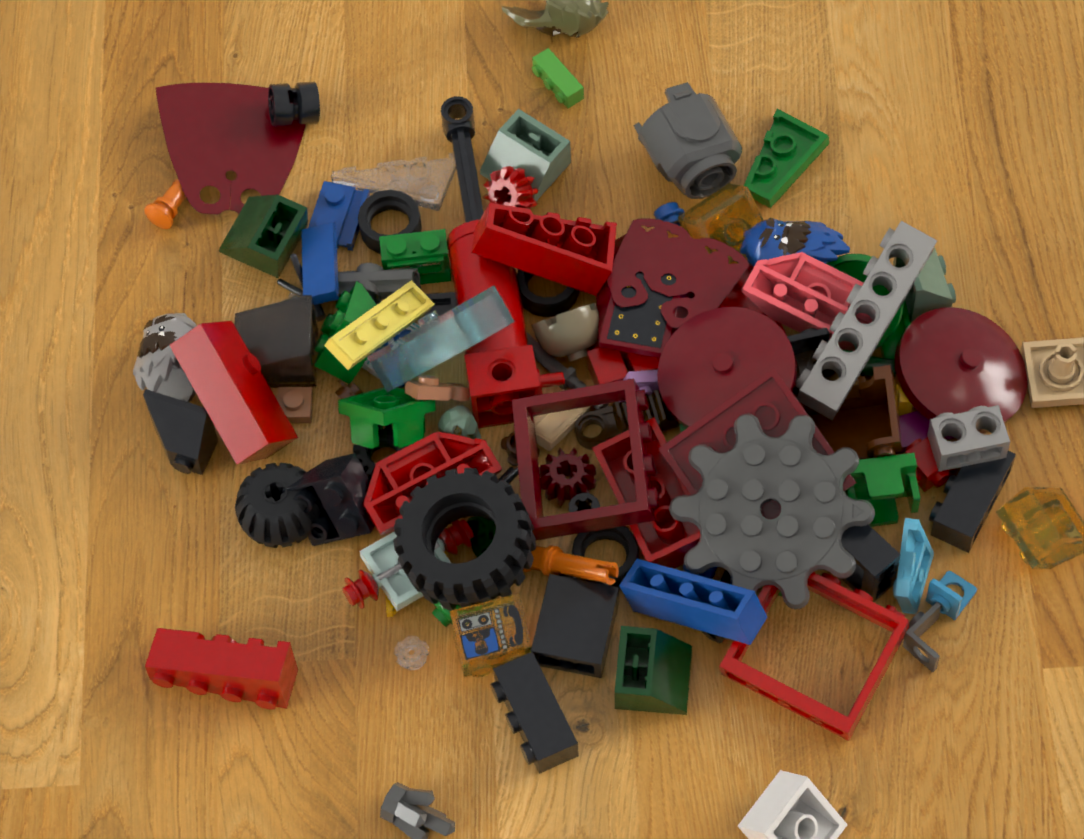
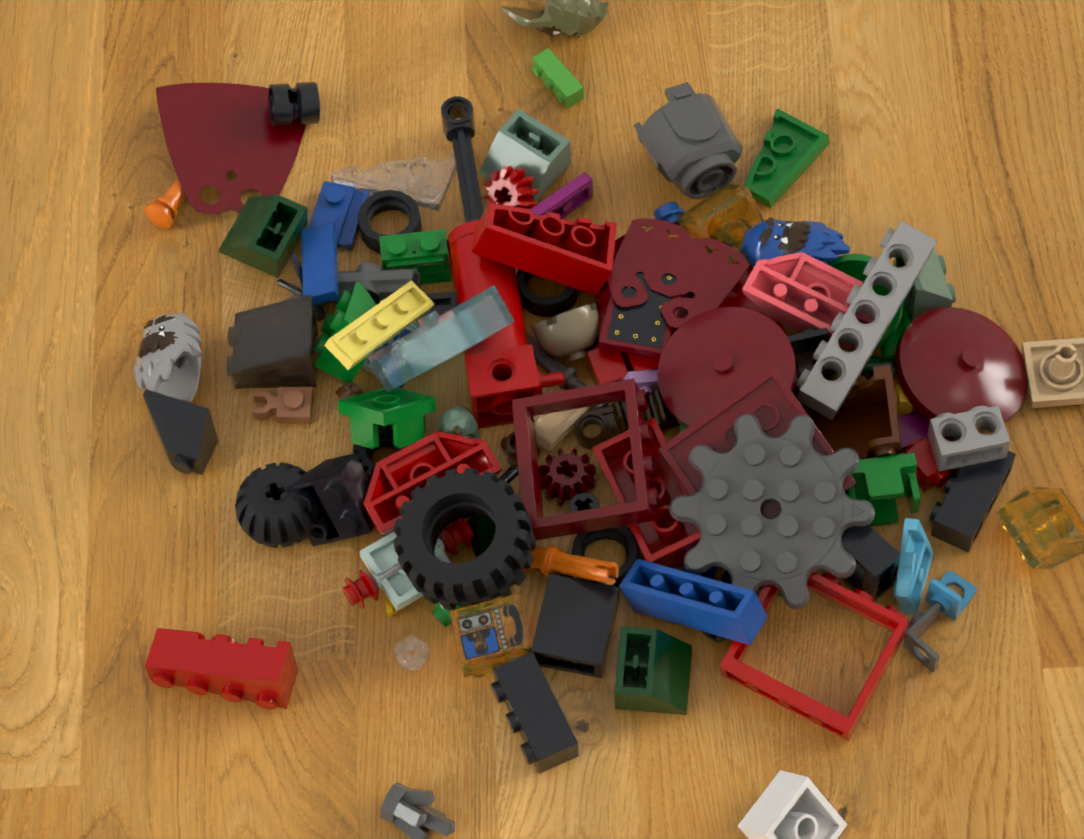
brick [169,320,299,465] -> none
nougat plate [405,375,470,401] -> none
none -> magenta tile [530,172,593,219]

